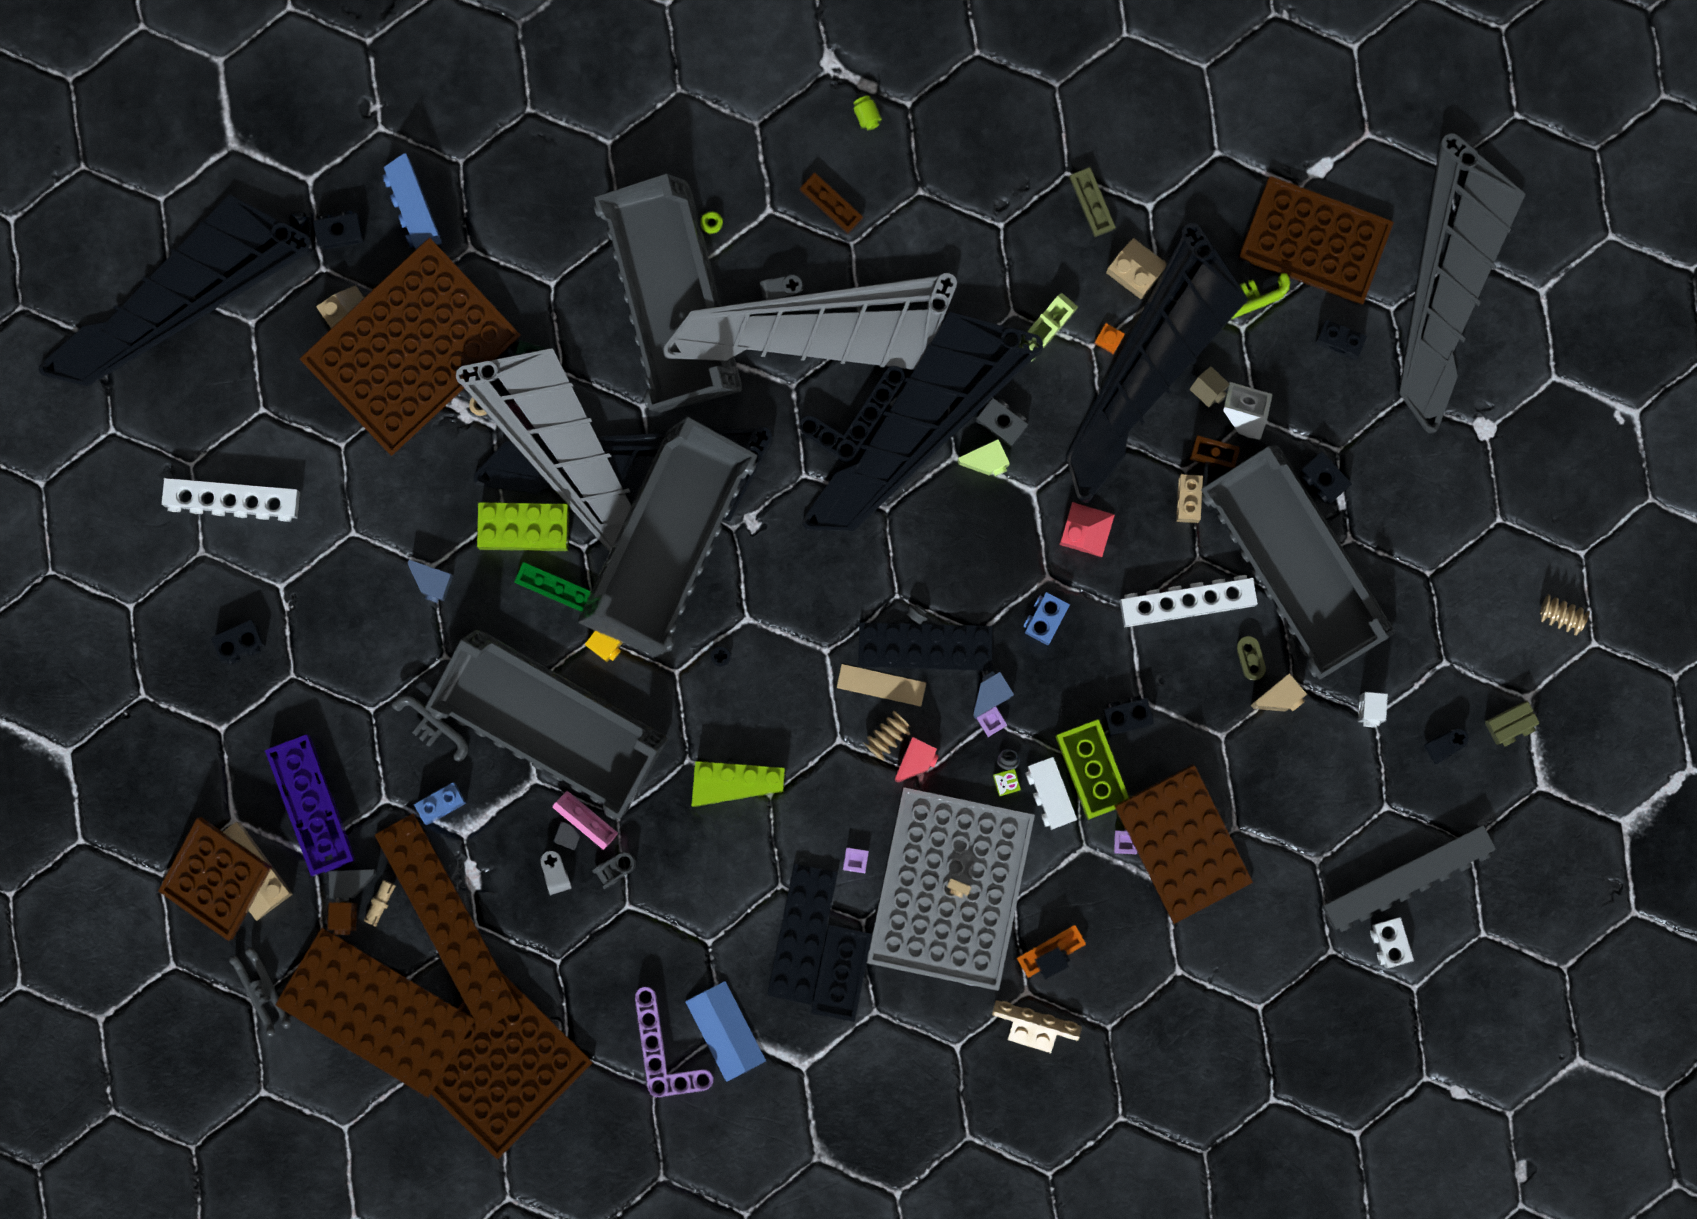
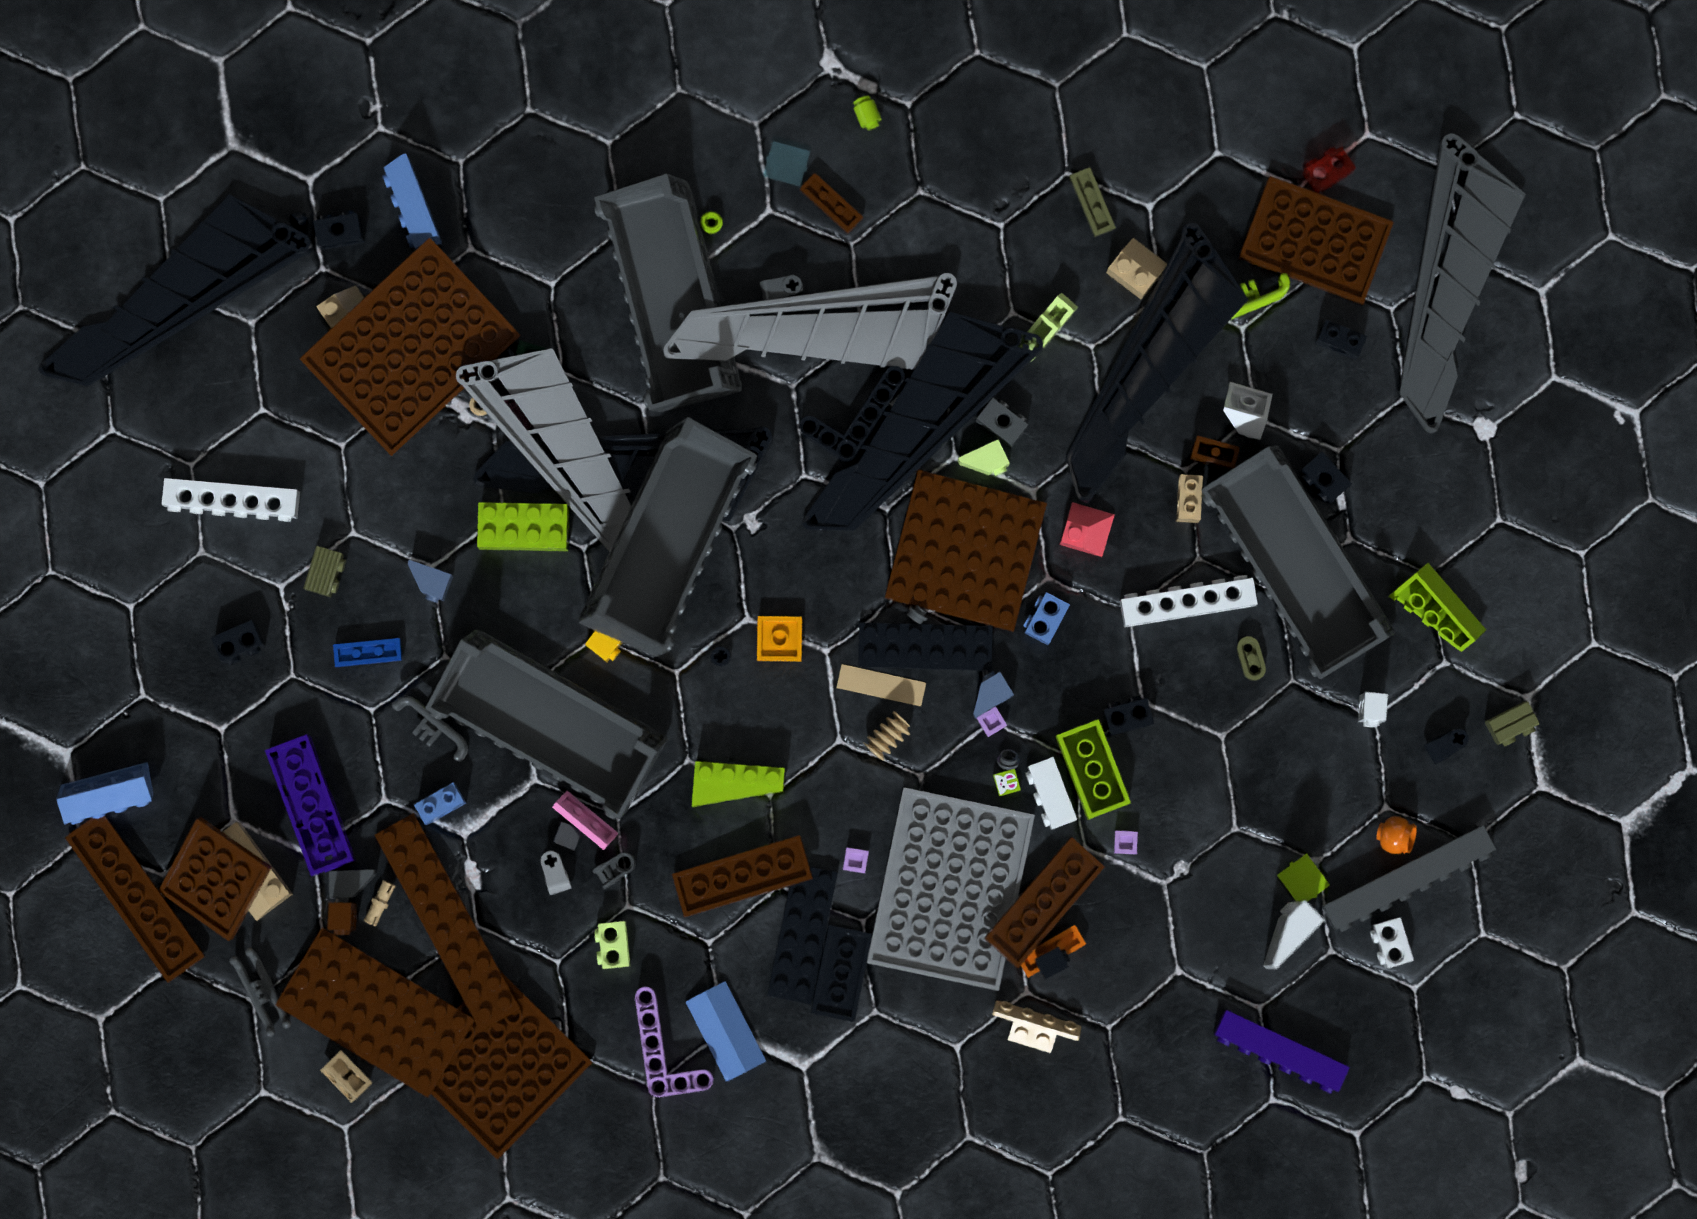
green plate [514,562,591,612] -> none
coral slope [895,737,939,783] -> none
tan plate [947,879,971,898] -> none
orange plate [1095,323,1125,354] -> none
reddish brown plate [1114,764,1253,924] -> none
dark tan brick [1190,367,1230,407] -> none
tan slope [1251,674,1306,711] -> none
tan piece [1540,594,1590,636] -> none
none -> medium blue slope [56,762,153,824]
none -> reddish brown plate [65,815,206,983]
none -> olive brick [304,546,346,597]
none -> tan brick [320,1051,372,1103]
none -> blue plate [333,638,402,667]
none -> yellowish green brick [595,921,630,969]
none -> reddish brown plate [672,835,813,917]
none -> light orange plate [757,616,802,662]
none -> clear light blue piece [763,141,810,186]
none -> reddish brown plate [885,470,1047,632]
none -> reddish brown plate [984,837,1105,968]
none -> dark purple brick [1213,1010,1350,1094]
none -> white slope [1263,901,1324,969]
none -> lime piece [1277,854,1330,902]
none -> clear red brick [1302,146,1356,194]
none -> orange piece [1377,816,1417,854]
none -> lime wedge [1389,563,1486,652]

